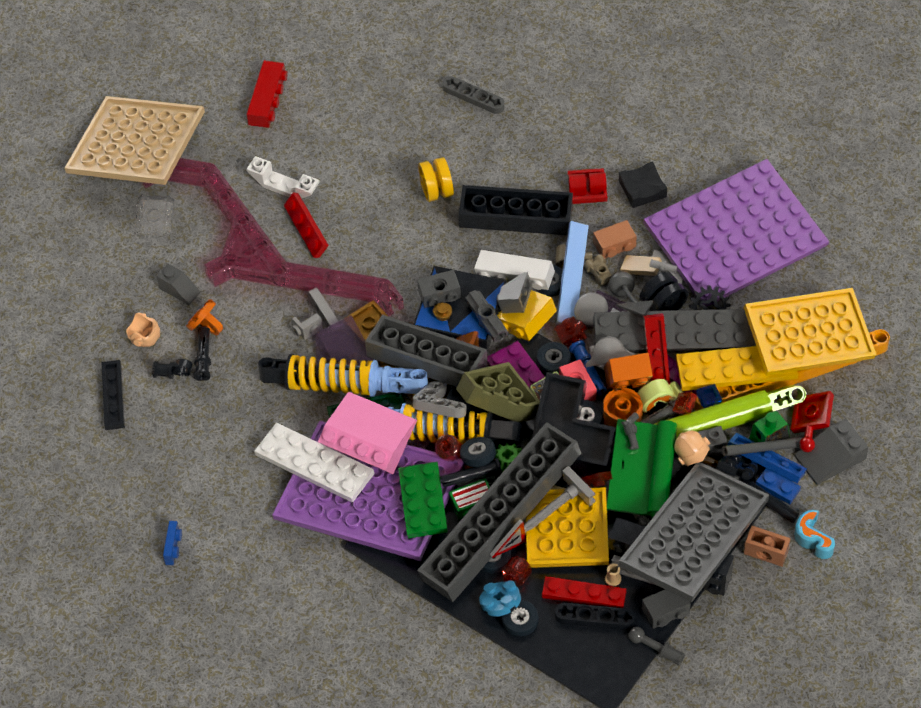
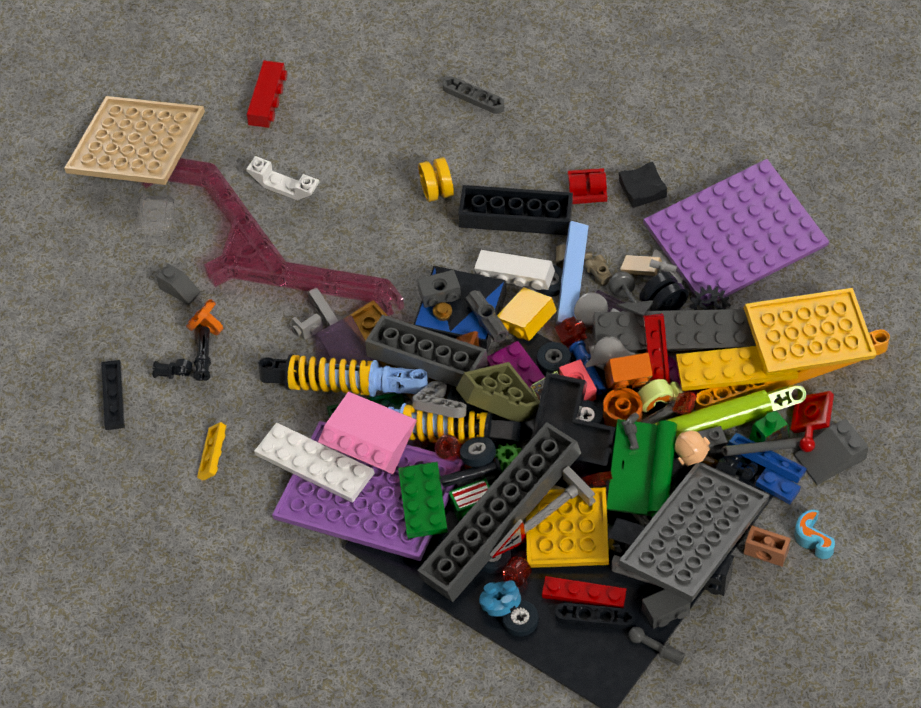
light nougat cap [126,312,160,347] -> none
blue plate [163,521,182,566] -> none
red plate [284,193,329,258] -> none
dark grey slope [496,272,533,313] -> none
nougat brick [593,220,637,258] -> none
tan pin [605,564,621,587] -> none
clear blue plate [696,384,722,408] -> none
black axle [748,481,799,523] -> none
none -> yellow plate [197,422,227,481]

